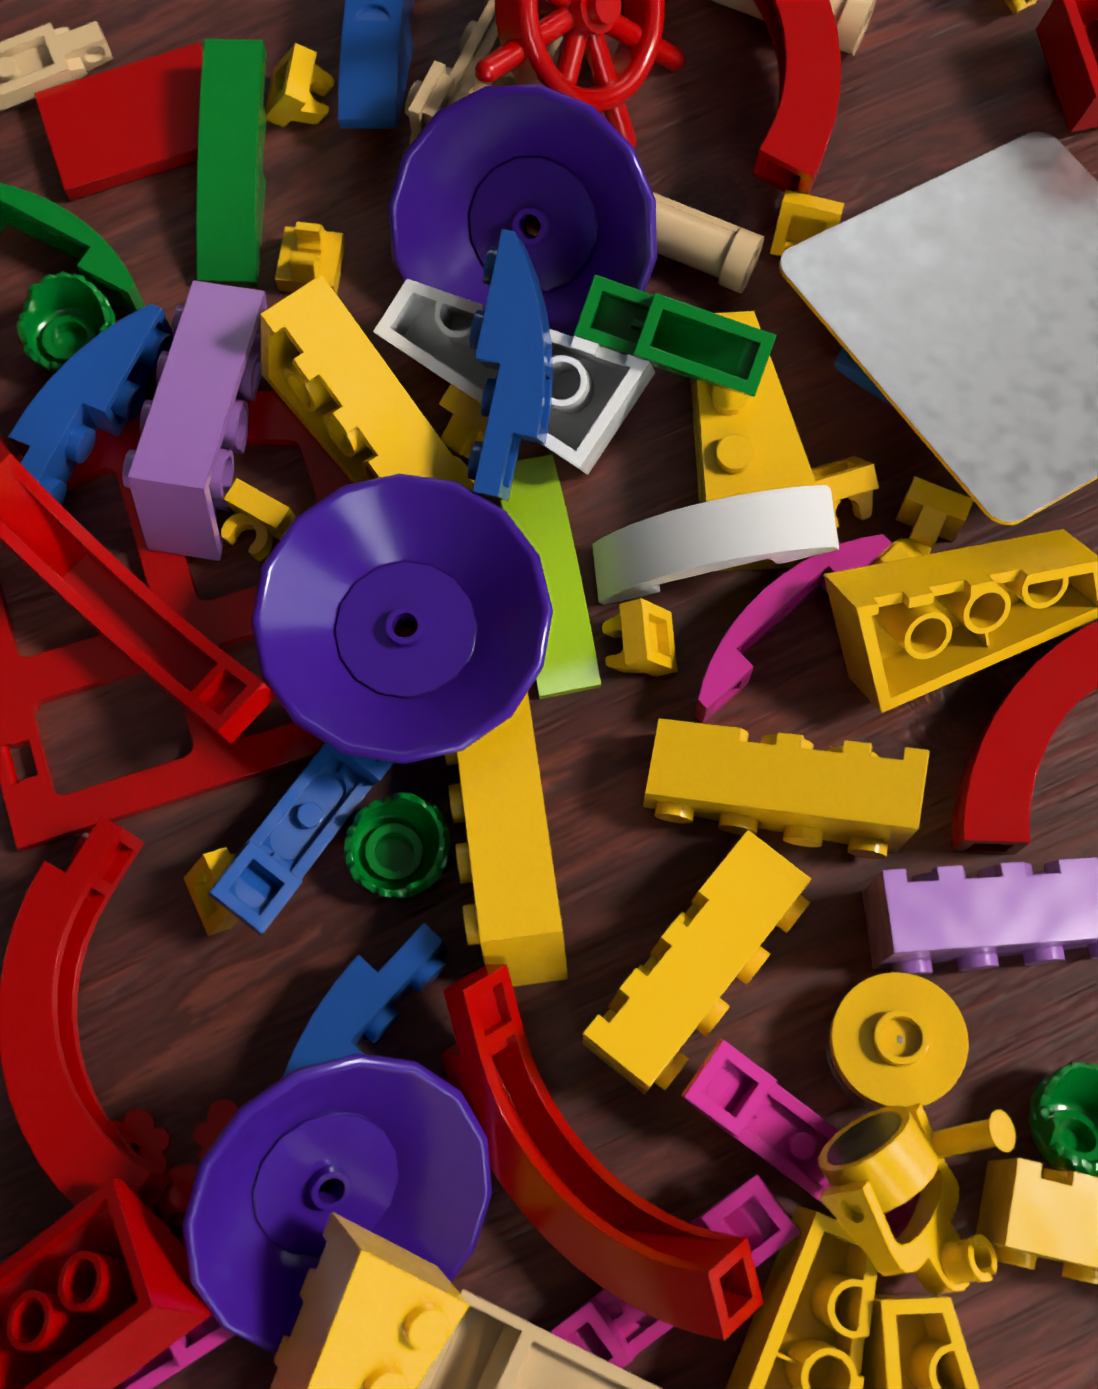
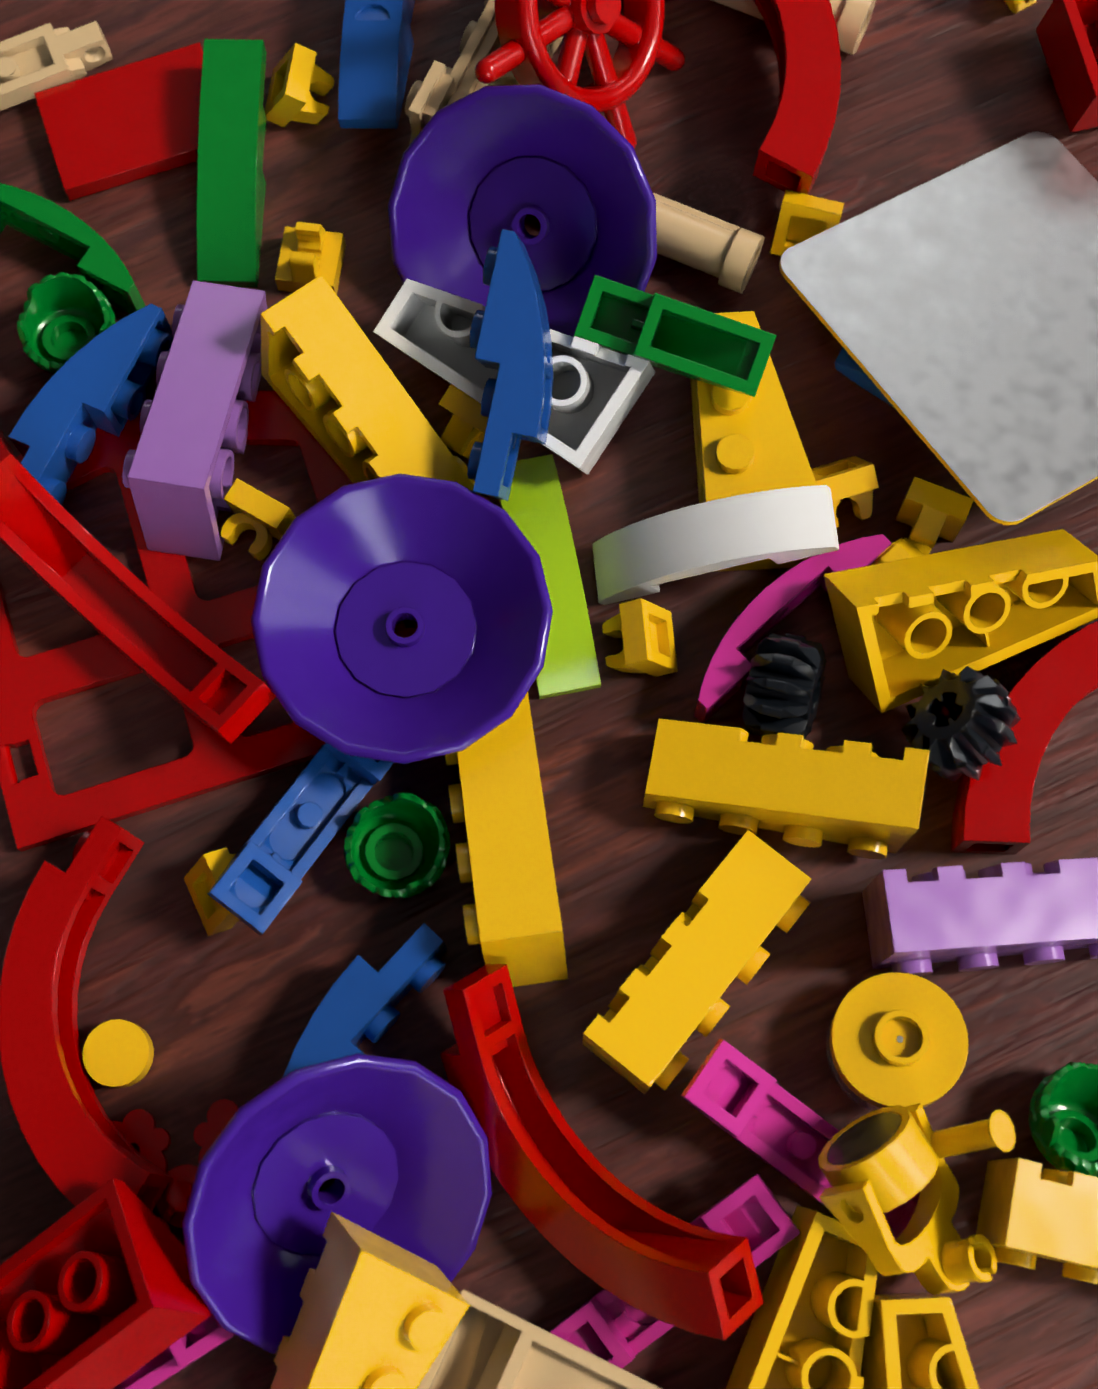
none -> yellow tile [82,1019,154,1088]
none -> black gear [742,633,827,738]
none -> black gear [901,666,1021,782]

